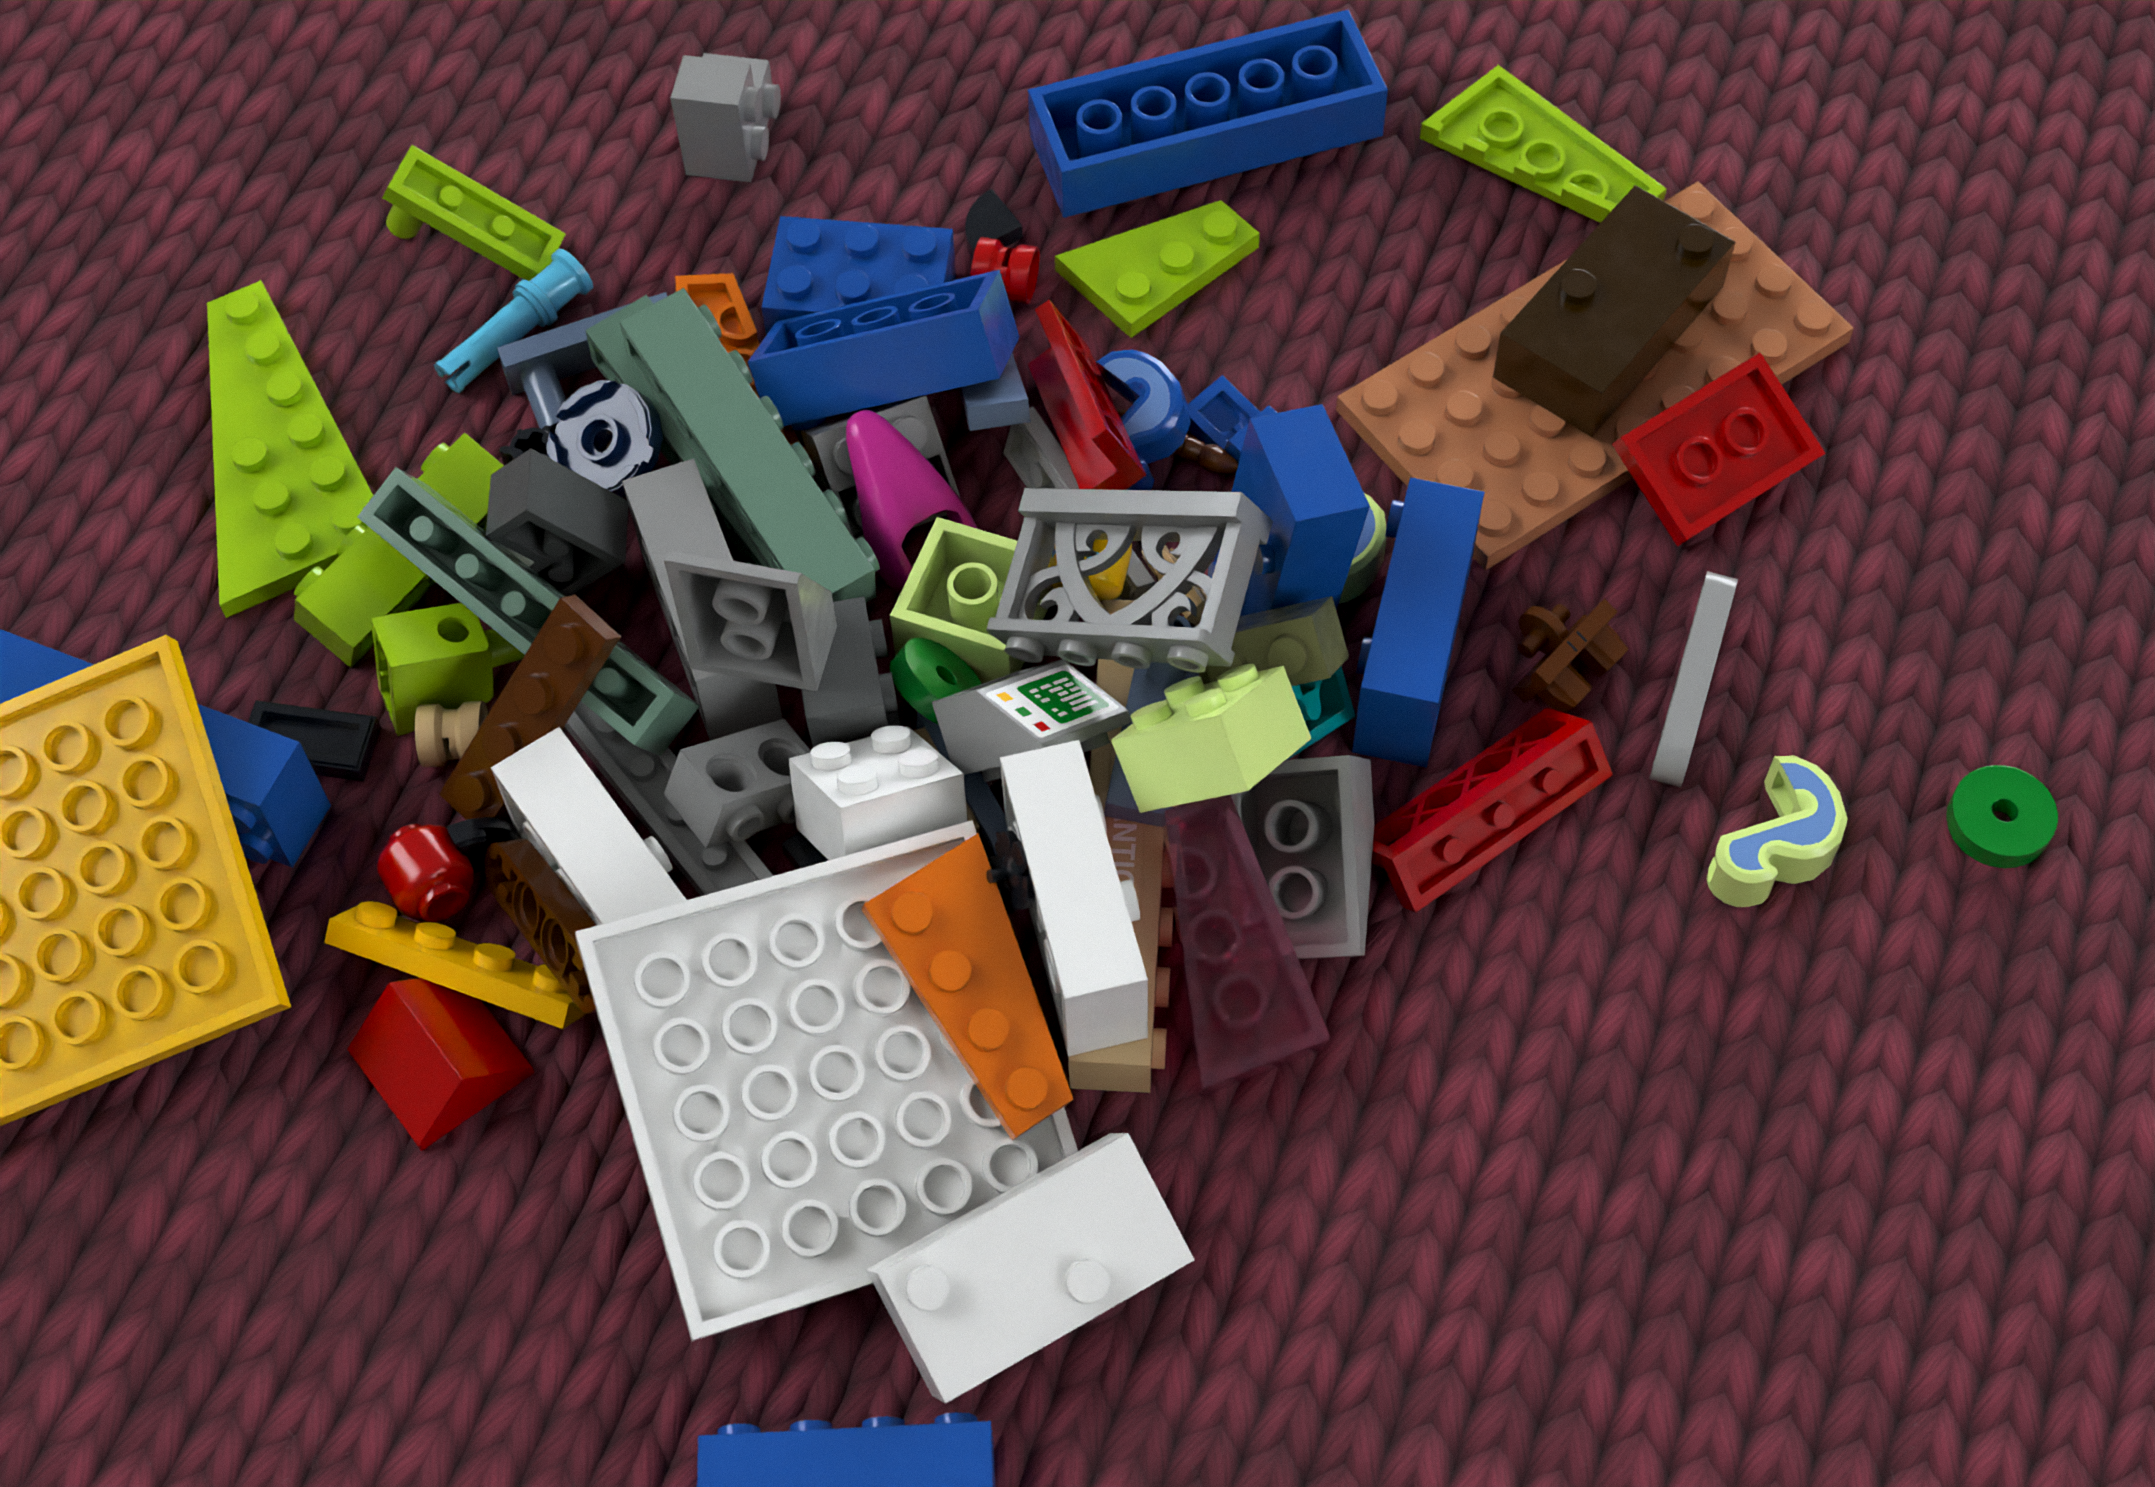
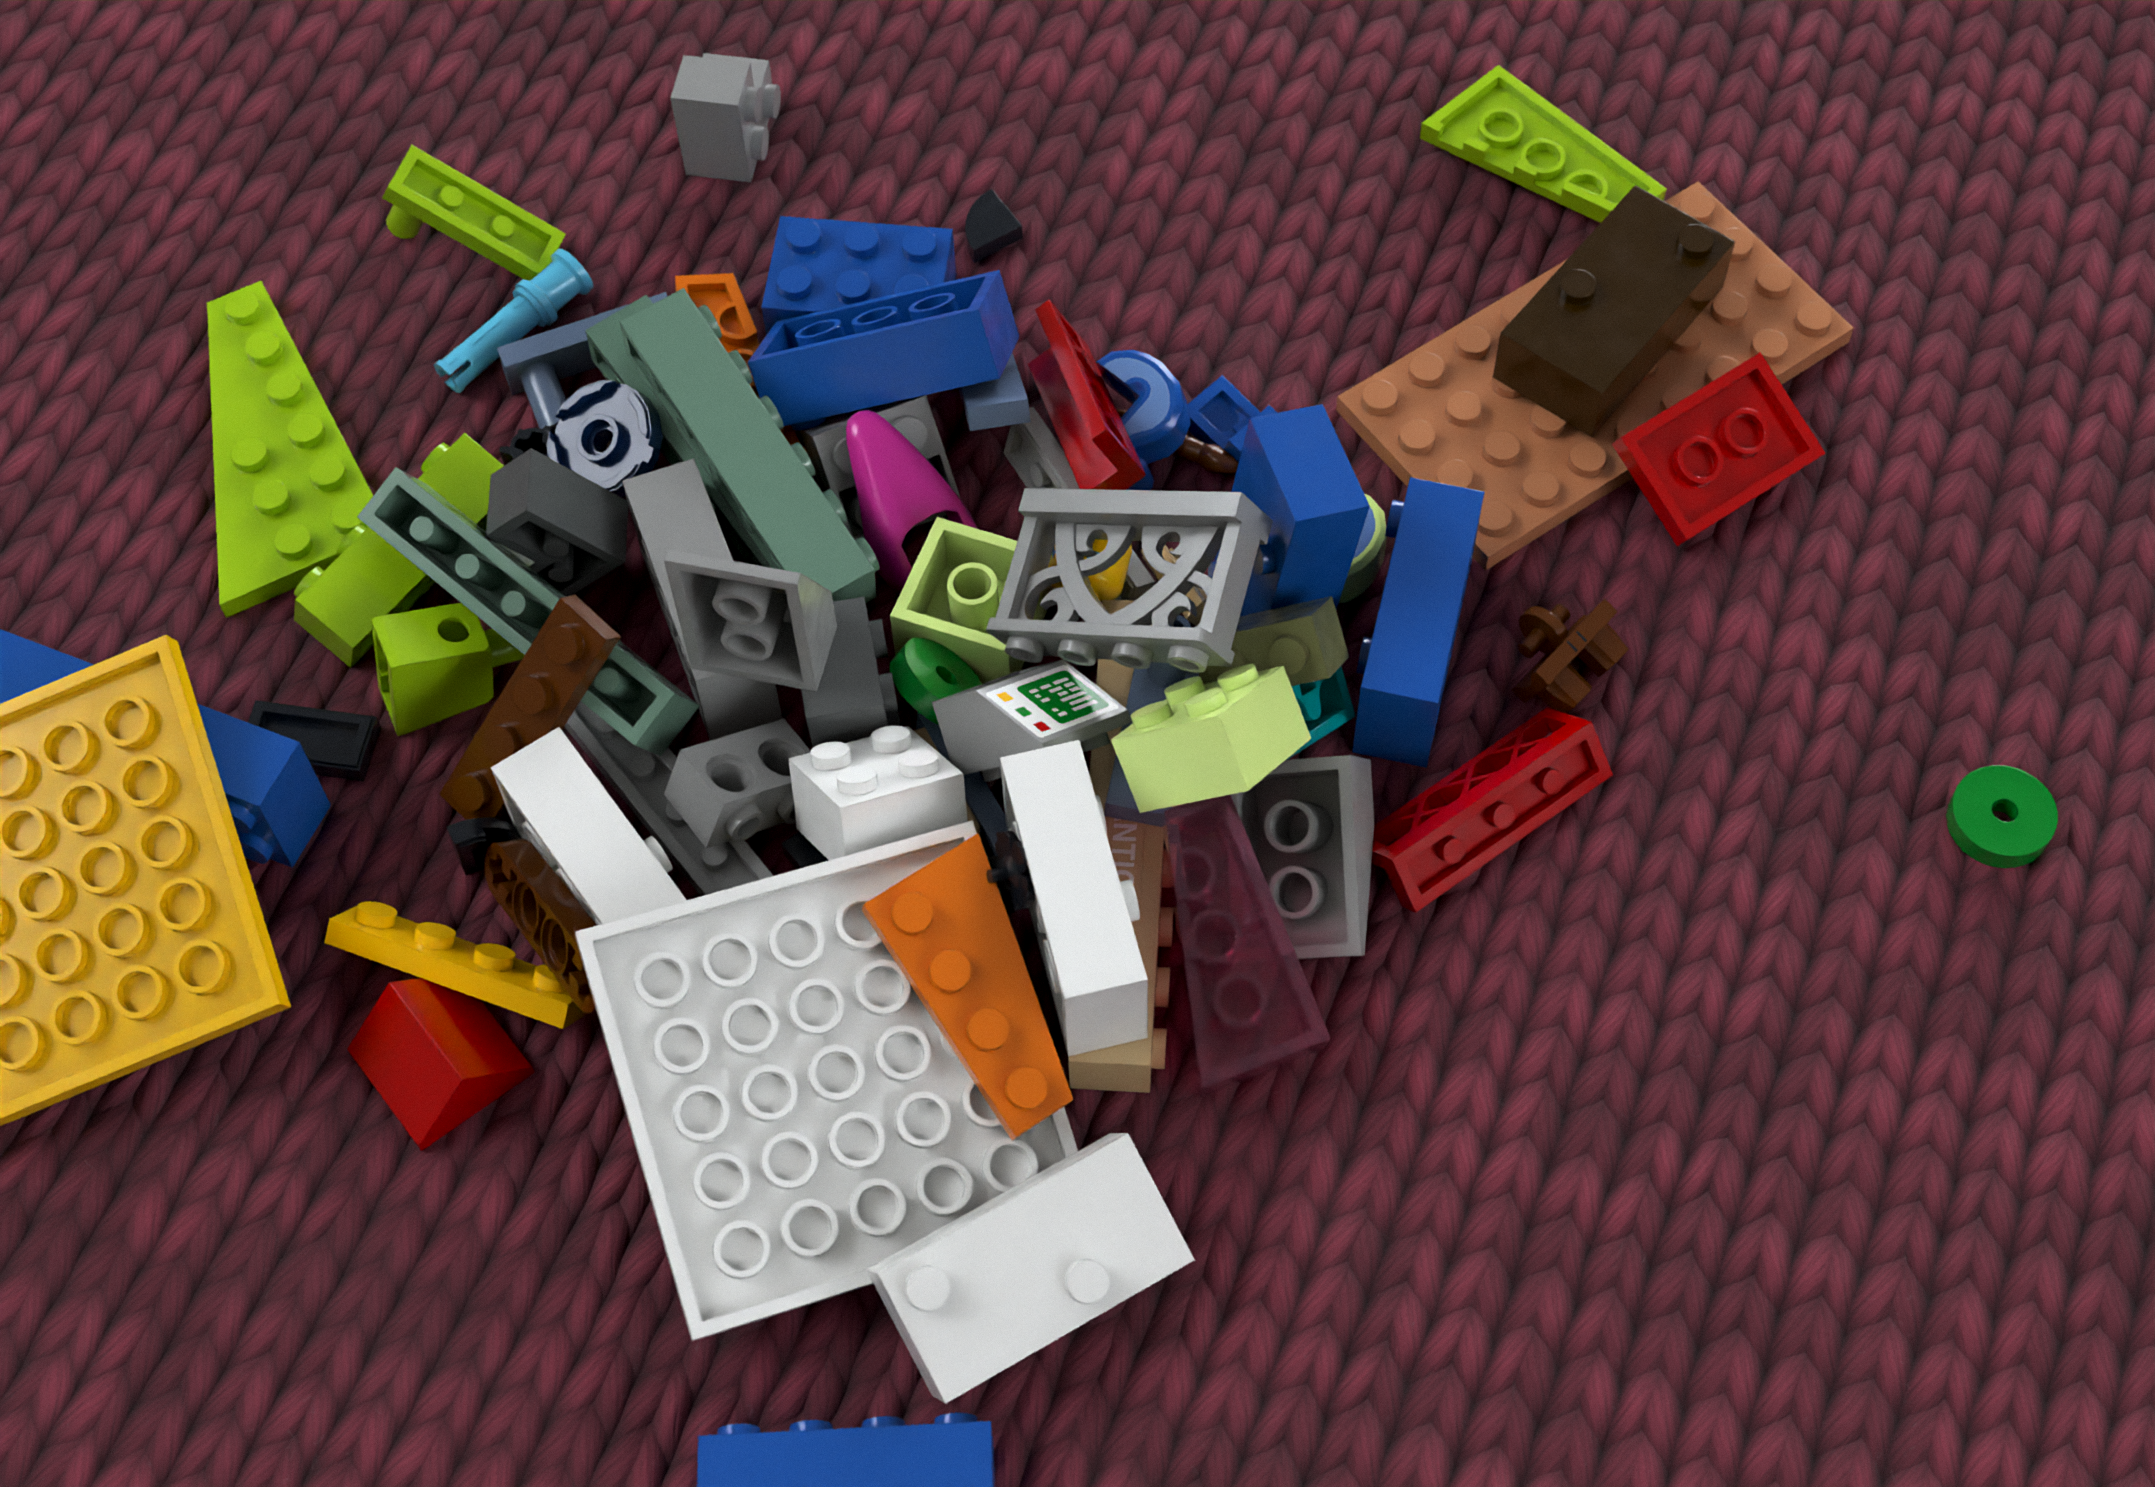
red head [377,824,476,922] -> none
tan wheel [415,701,488,768] -> none
red wheel [970,237,1040,304] -> none
blue brick [1028,9,1388,218] -> none
lime wing [1055,200,1260,338] -> none
light grey beam [1649,571,1738,788] -> none
yellowish green animal [1707,755,1848,907] -> none

